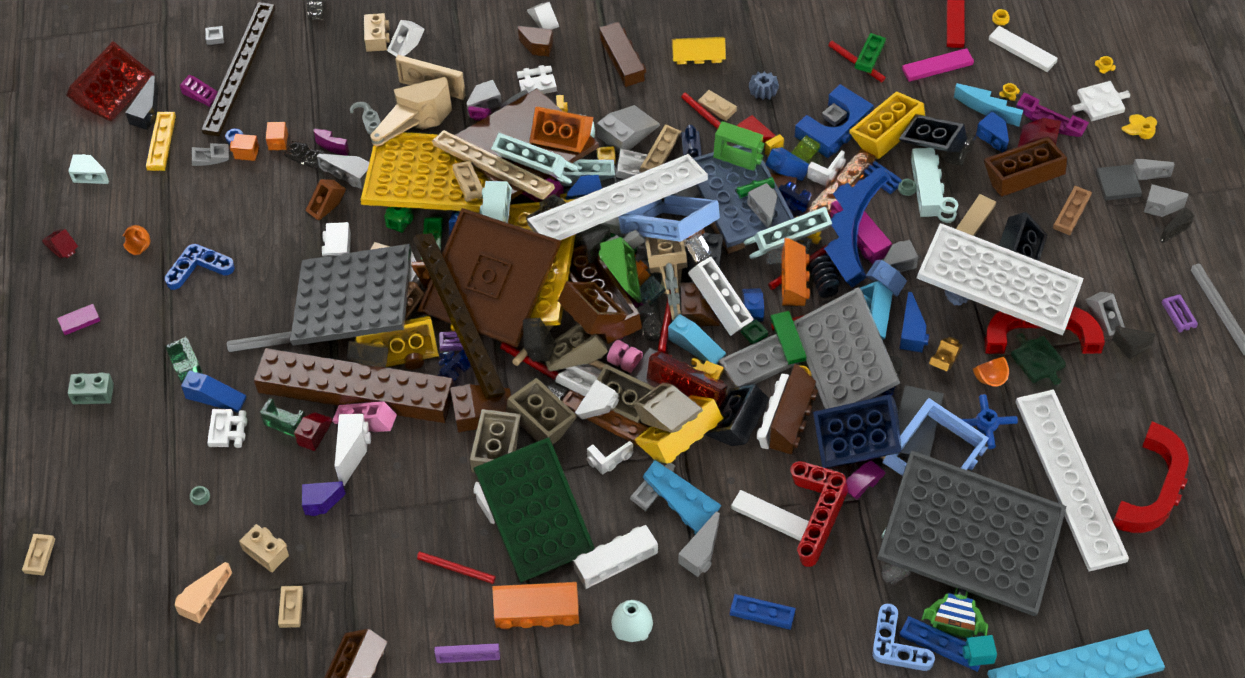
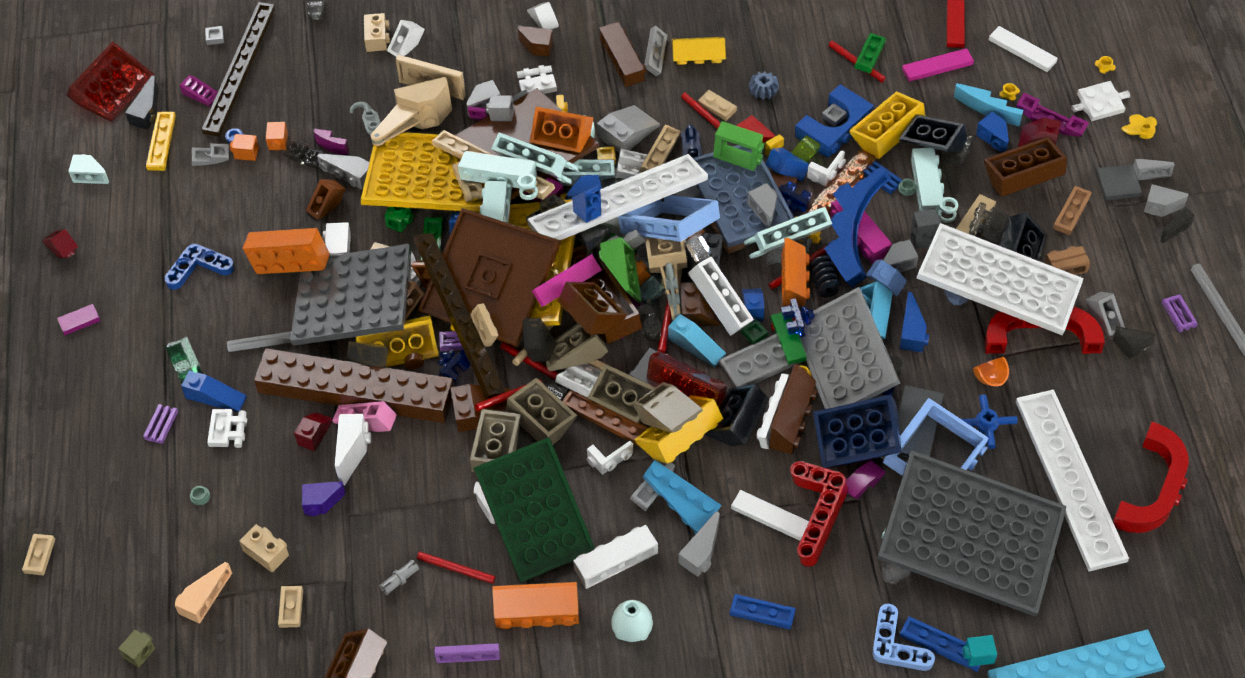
sand green brick [68,372,114,404] -> none
orange hair [123,225,150,255] -> none
clear green panel [260,398,306,437] -> none
white slope [575,380,619,419] -> none
bright pink wheel [607,340,643,373] -> none
yellow plate [687,358,724,386] -> none
green pin [736,177,775,198] -> none
torso [921,588,988,639] -> none
pearl gold slope [929,337,963,371] -> none
yellow plate [992,9,1010,25] -> none
clear green plate [1011,332,1066,386] -> none
none -> olive brick [118,629,155,668]
none -> medium lavender tile [143,404,178,444]
none -> orange brick [242,228,330,274]
none -> light grey pin [379,560,419,595]
none -> light aqua hinge [458,151,538,200]
none -> tan plate [470,303,499,347]
none -> red bar [475,379,542,411]
none -> light grey brick [486,95,514,121]
none -> dark pink tile [532,254,602,307]
none -> blue slope [572,185,602,223]
none -> light grey plate [644,26,667,76]
none -> clear blue hips [781,298,815,338]
none -> dark grey brick [910,209,942,249]
none -> clear smoke plate [969,202,1009,245]
none -> medium nougat brick [1044,246,1090,275]

